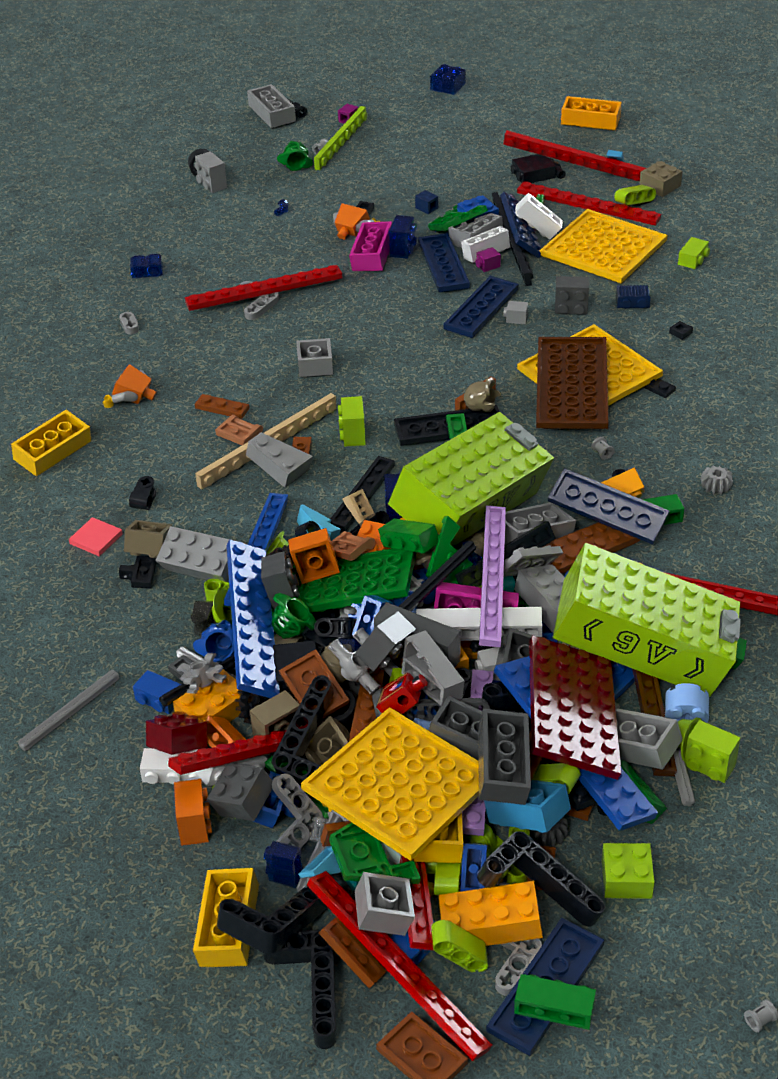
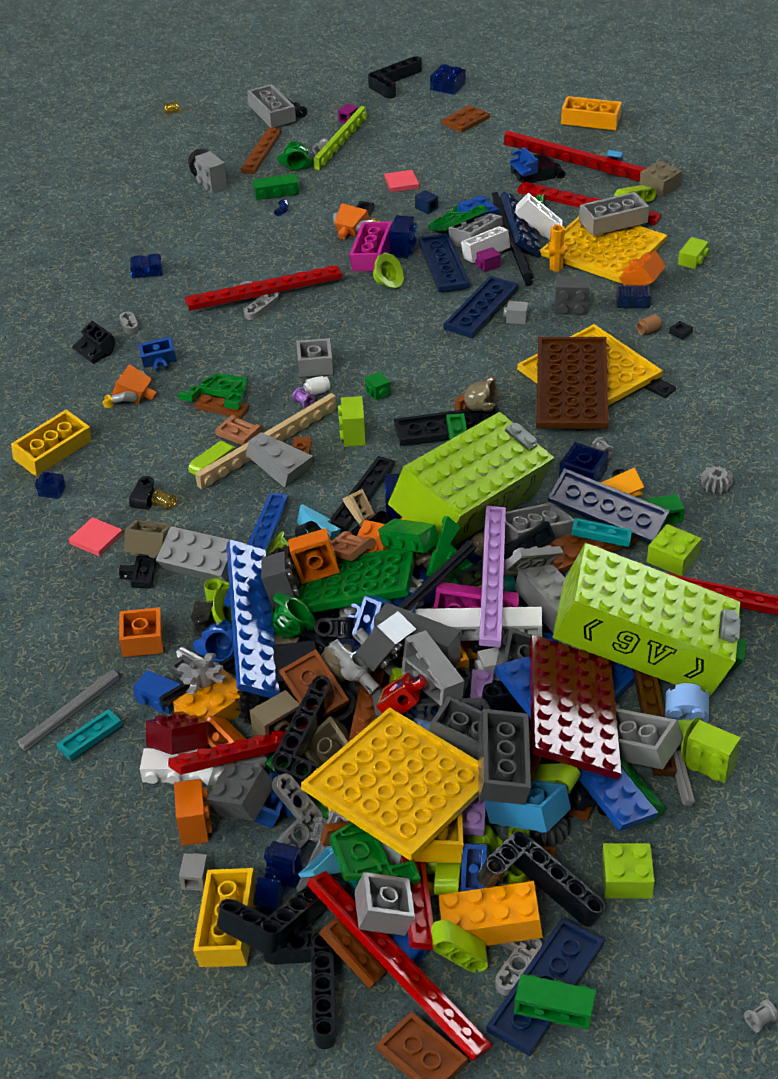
none -> clear blue brick [35,472,66,499]
none -> teal plate [56,709,122,761]
none -> black brick [72,321,115,364]
none -> orange brick [119,607,163,657]
none -> blue brick [138,337,177,372]
none -> clear yellow bush [151,489,176,510]
none -> clear yellow bush [163,100,179,115]
none -> green wing [178,373,248,410]
none -> light grey brick [179,853,209,891]
none -> lime beam [188,441,237,476]
none -> dark orange plate [241,127,281,174]
none -> green brick [252,174,299,200]
none -> clear blue brick [253,873,286,912]
none -> medium lavender bush [292,387,315,407]
none -> white brick [303,376,330,395]
none -> green brick [365,371,391,400]
none -> black beam [368,56,422,99]
none -> lime hat [373,253,404,289]
none -> coral tile [384,170,419,192]
none -> dark orange plate [442,105,490,133]
none -> blue hinge [510,147,538,177]
none -> light orange piece [548,224,565,272]
none -> clear blue brick [559,442,609,482]
none -> teal plate [571,518,632,547]
none -> light grey brick [579,192,649,236]
none -> orange brick [619,251,666,286]
none -> medium nougat brick [636,314,662,335]
none -> lime brick [647,524,702,576]

